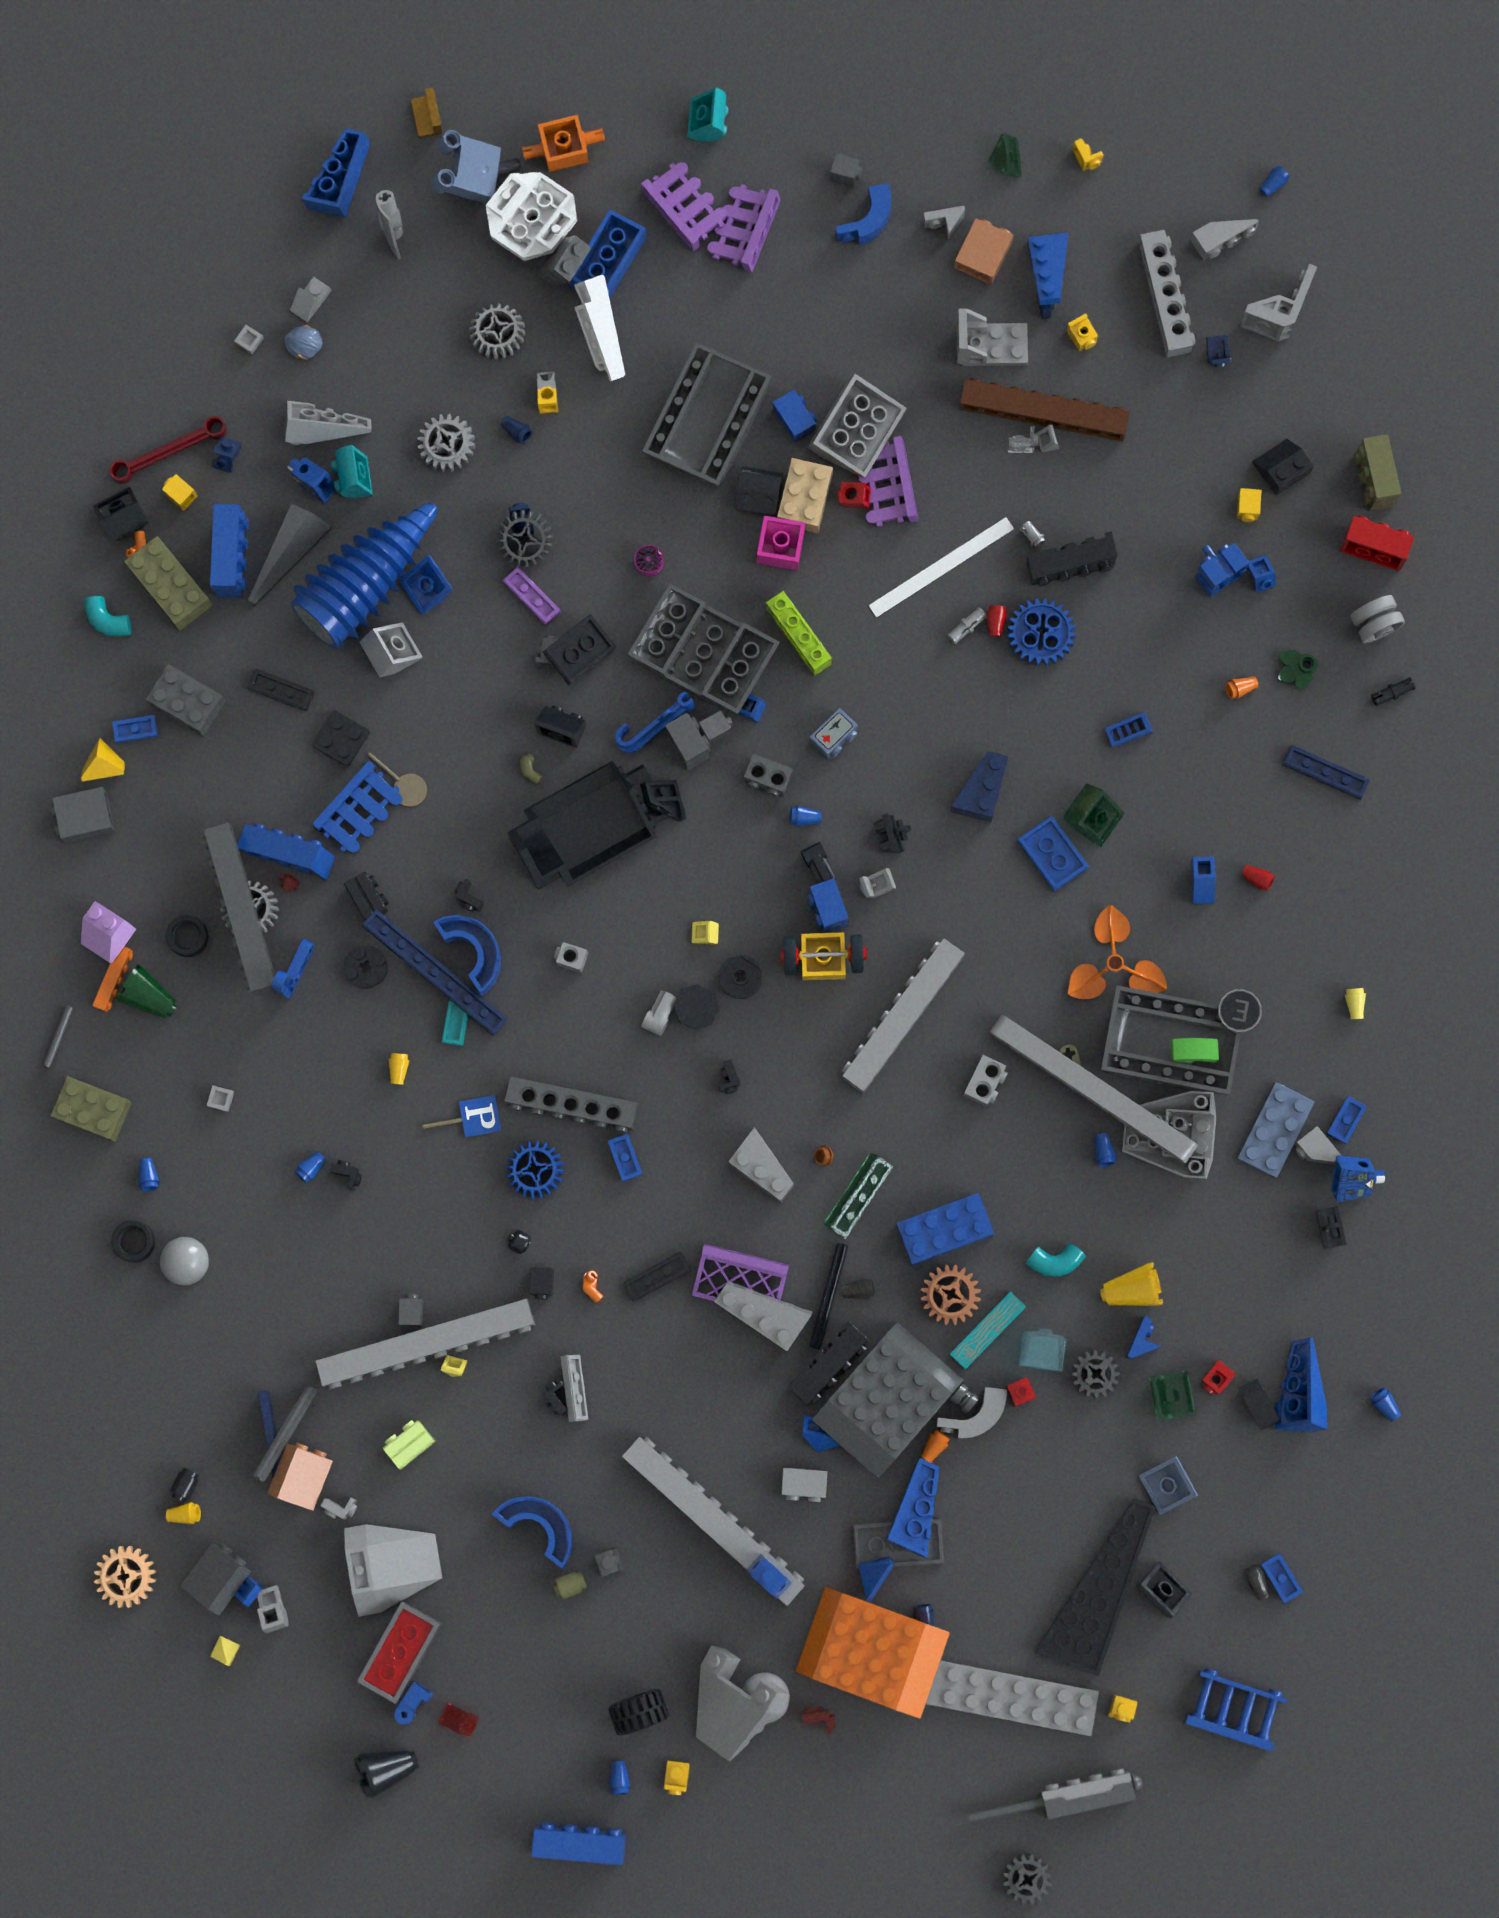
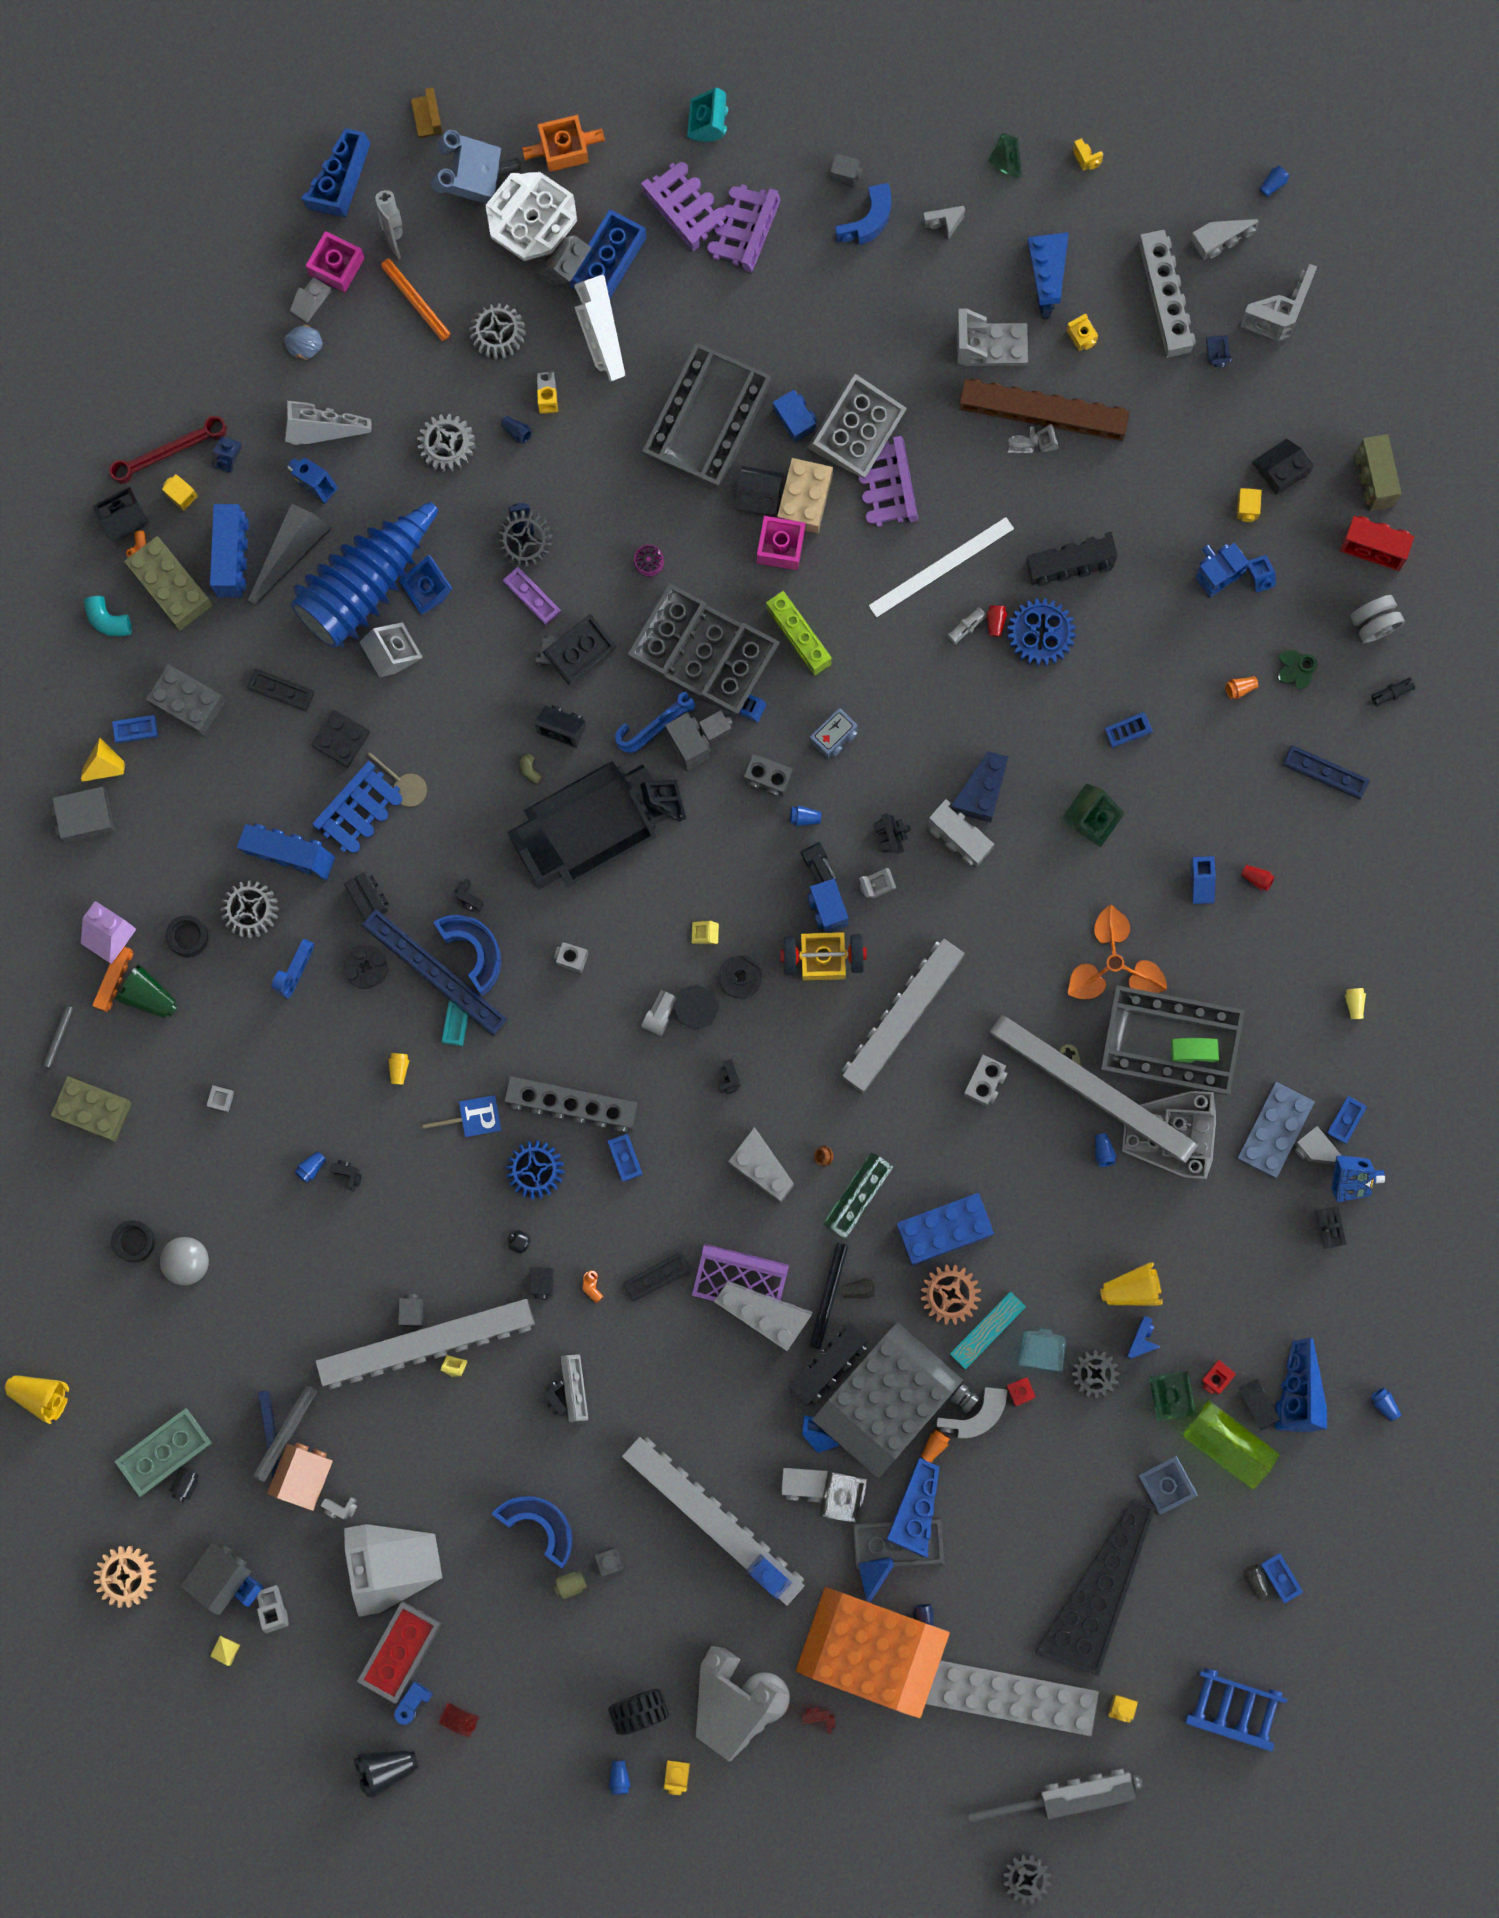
blue cone [138,1158,160,1192] -> none
yellow cone [166,1502,201,1524] -> none
dark grey brick [202,822,275,995] -> none
light grey plate [234,325,264,354] -> none
clear red plate [279,873,300,892] -> none
teal brick [331,445,373,498] -> none
yellowish green brick [383,1420,436,1469] -> none
blue brick [532,1822,627,1865] -> none
red brick [837,482,871,508] -> none
nougat brick [954,218,1013,285] -> none
blue tile [1017,816,1089,892] -> none
light grey pin [1020,521,1046,548] -> none
teal cylinder [1025,1243,1086,1277] -> none
black slope [1136,1562,1191,1618] -> none
black tile [1218,989,1262,1033] -> none
none -> yellow cone [5,1375,69,1424]
none -> sand green plate [114,1408,213,1497]
none -> dark pink brick [306,231,365,293]
none -> orange axle [381,259,450,341]
none -> clear smoke tile [819,1472,867,1524]
none -> light grey wedge [928,799,994,867]
none -> clear neon green slope [1182,1400,1280,1490]

